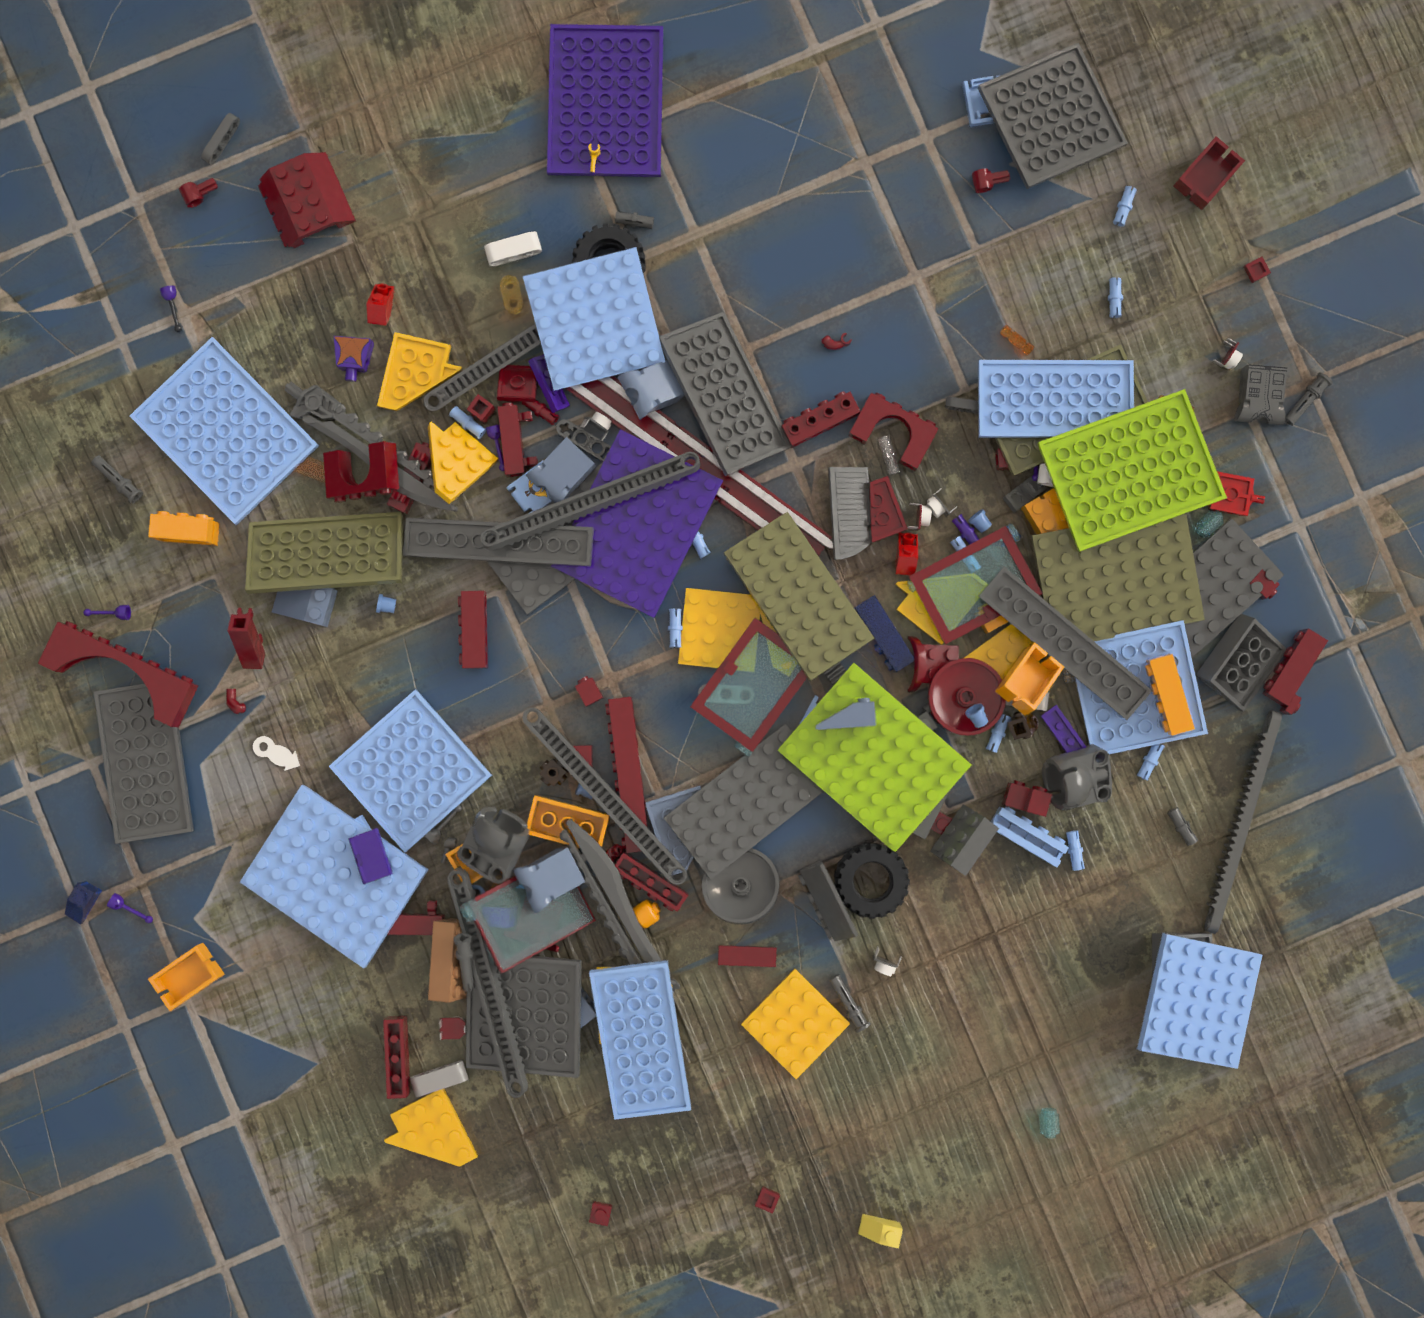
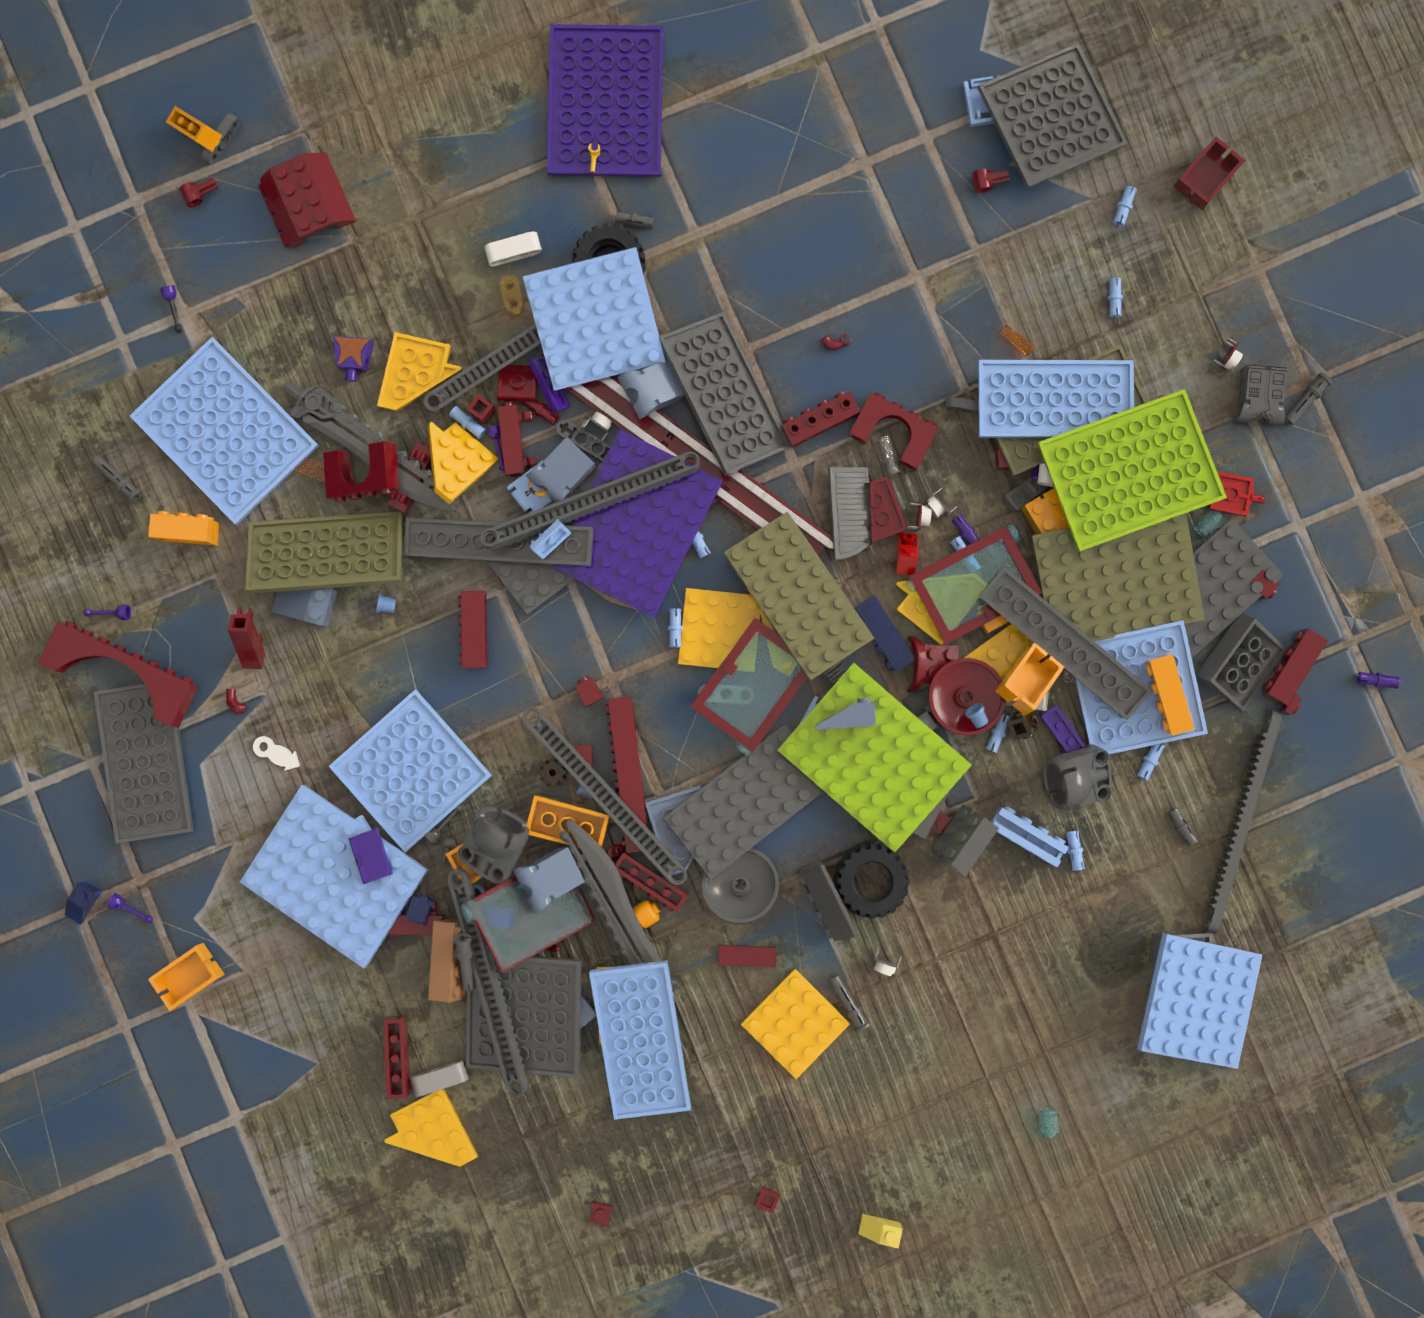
red slope [366,284,394,326] -> none
dark red piece [440,1016,466,1040] -> none
medium blue piece [968,509,992,533] -> none
dark red brick [1002,780,1052,817] -> none
dark red plate [1244,256,1271,283] -> none
none -> light orange brick [166,106,222,152]
none -> clear blue brick [405,894,434,926]
none -> light blue plate [530,519,571,559]
none -> dark purple pin [1357,672,1400,689]

